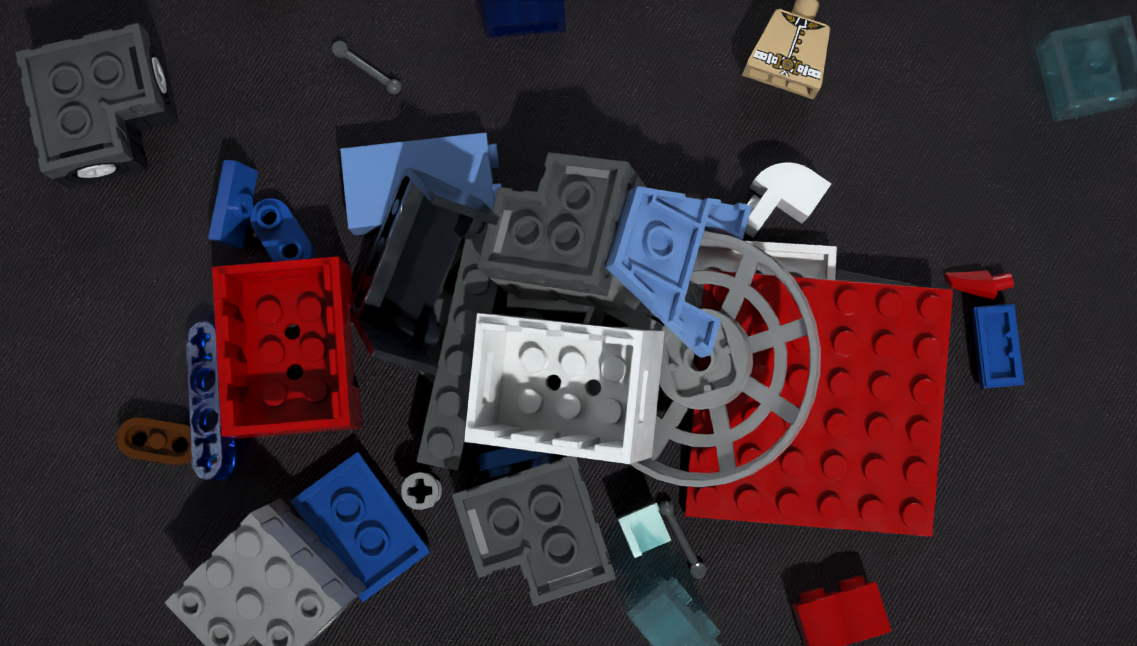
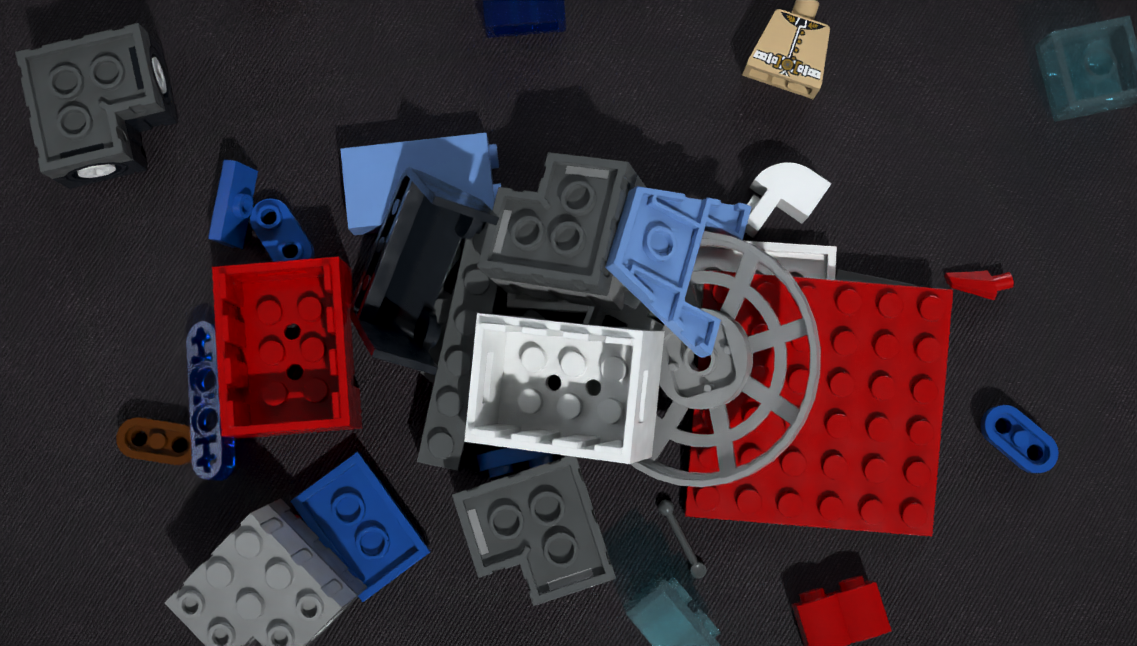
dark grey hinge [332,41,402,95] -> none
light grey bush [401,472,442,510] -> none
light aqua panel [617,502,671,558] -> none
blue plate [970,303,1025,389] -> none
none -> blue plate [980,405,1059,473]

